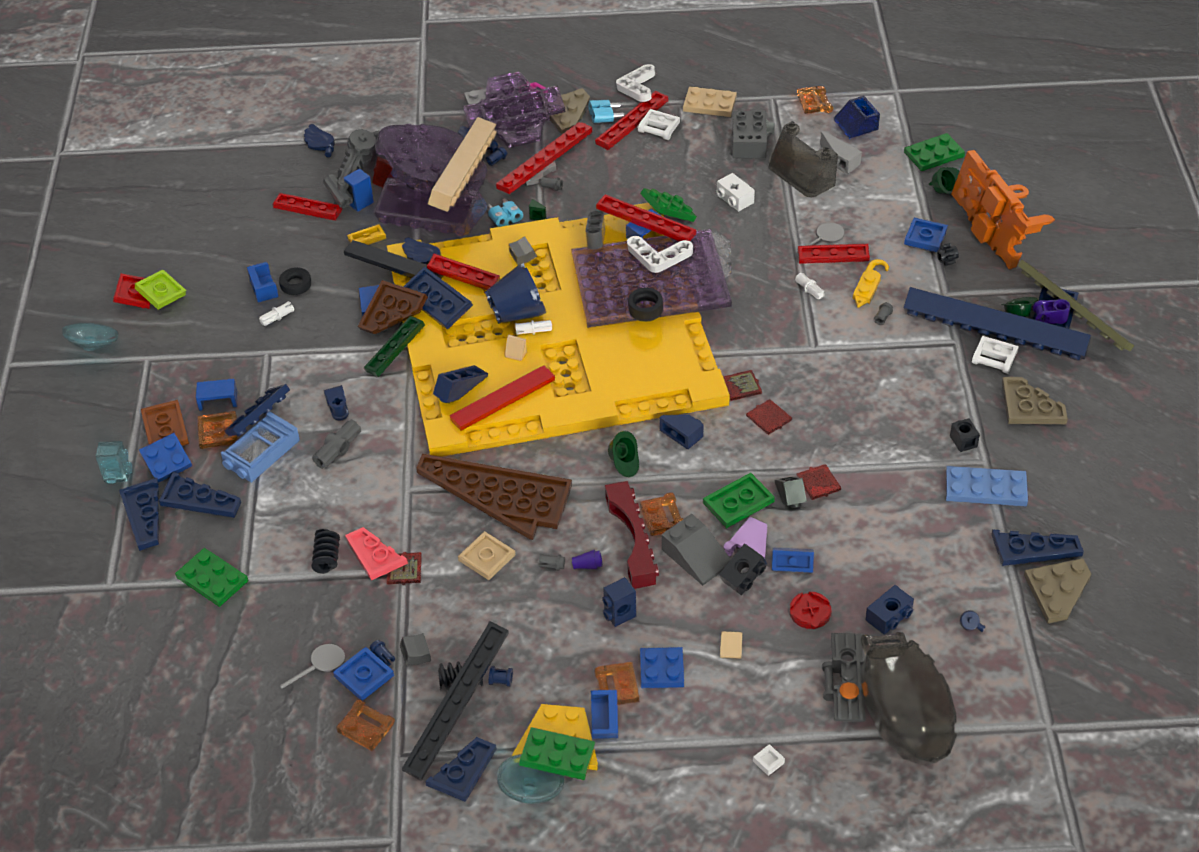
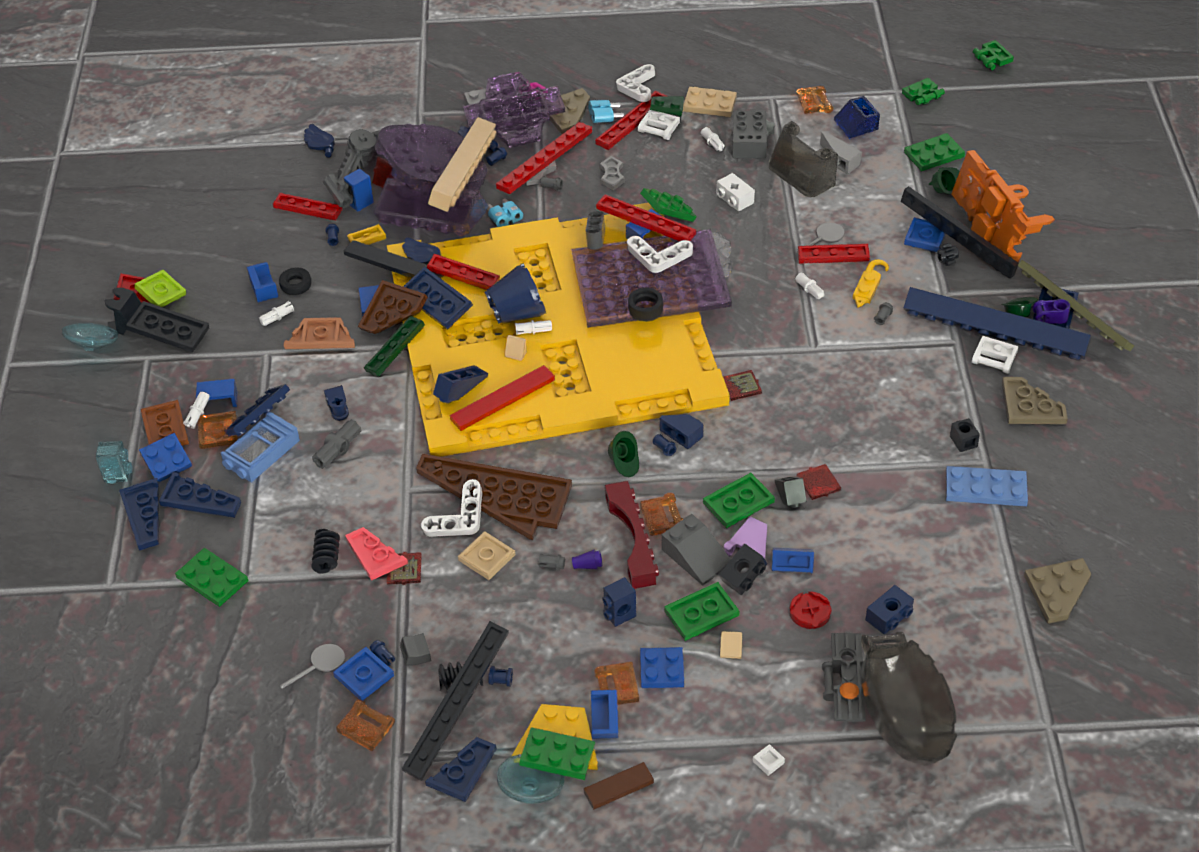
dark grey piece [509,236,537,265] -> none
dark green slope [529,199,547,221] -> none
clear red piece [746,399,792,435] -> none
dark blue piece [960,610,985,632] -> none
dark blue wing [991,529,1084,566] -> none
none -> black hinge [105,288,209,353]
none -> white axle [183,392,210,429]
none -> nougat wing [284,318,355,349]
none -> dark blue pin [325,224,339,246]
none -> white beam [421,479,482,537]
none -> reddish brown tile [584,762,654,810]
none -> light grey tile [600,156,625,191]
none -> dark green wing [650,96,684,116]
none -> dark blue pin [652,434,677,456]
none -> green plate [664,582,740,641]
none -> white axle [701,127,724,151]
none -> black plate [900,186,1019,279]
none -> green plate [902,78,945,105]
none -> green plate [973,40,1014,70]

